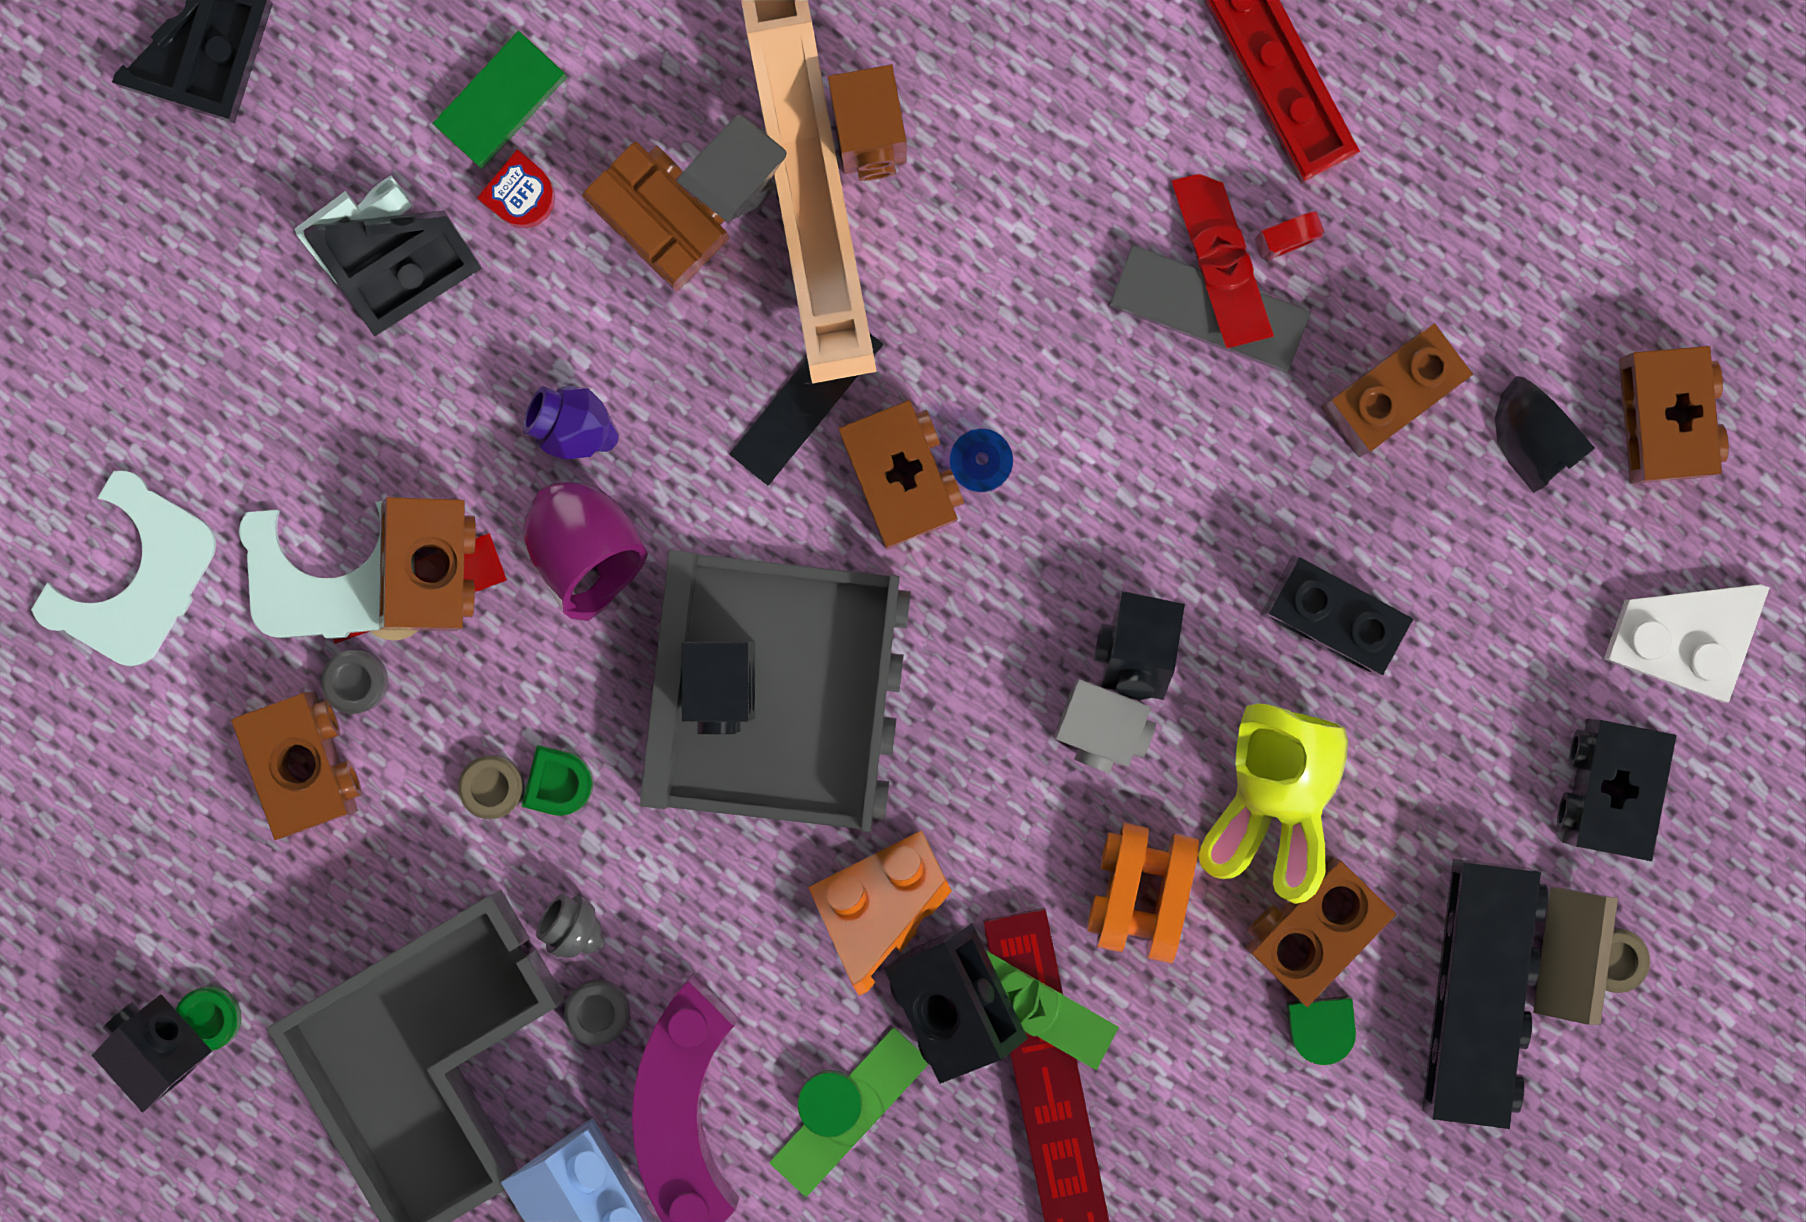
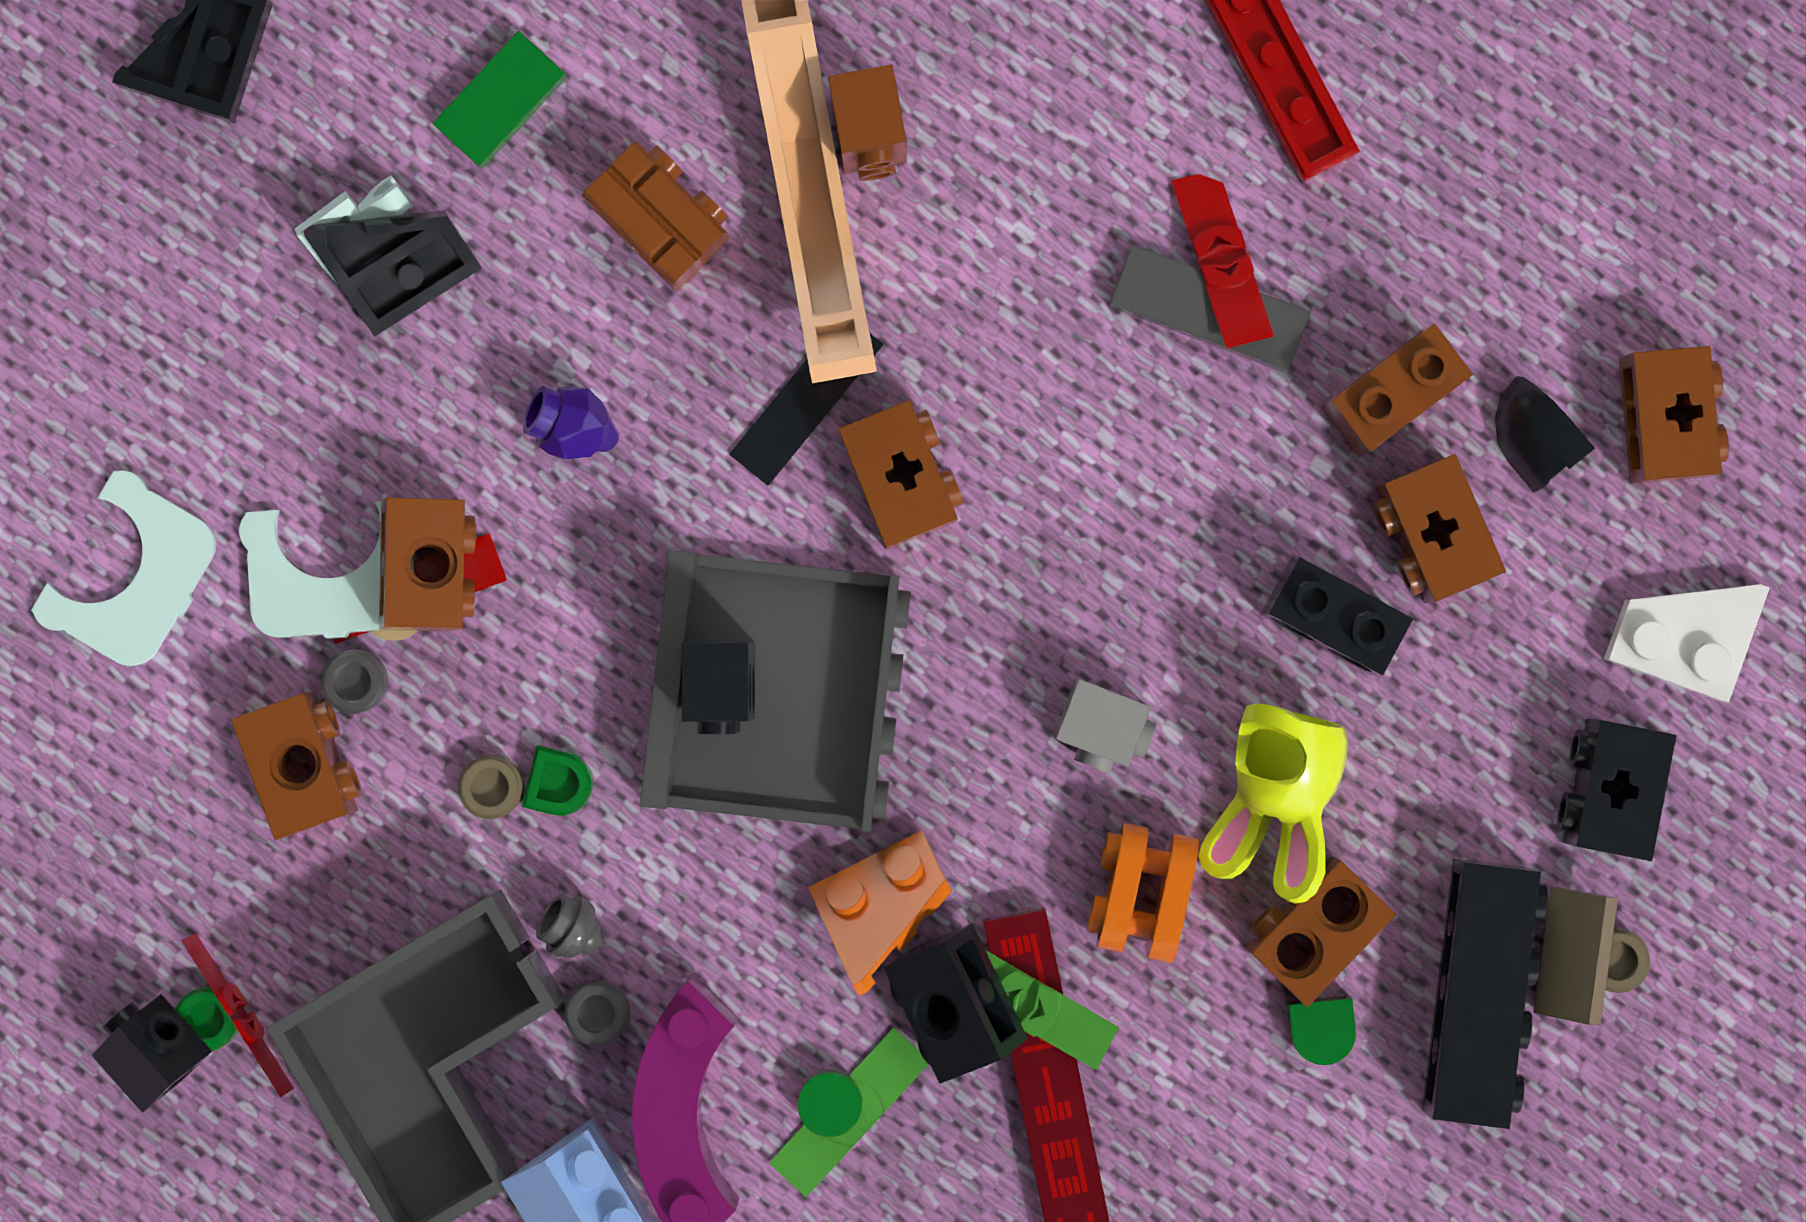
tile [477,149,555,228] -> none
magenta piece [523,482,648,621] -> none
dark grey slope [677,115,787,222] -> none
clear blue tile [949,429,1013,493] -> none
black brick [1094,591,1185,700] -> none
red tile [1254,211,1325,261] -> none
none -> red piece [181,933,294,1098]
none -> dark orange brick [1372,454,1506,603]

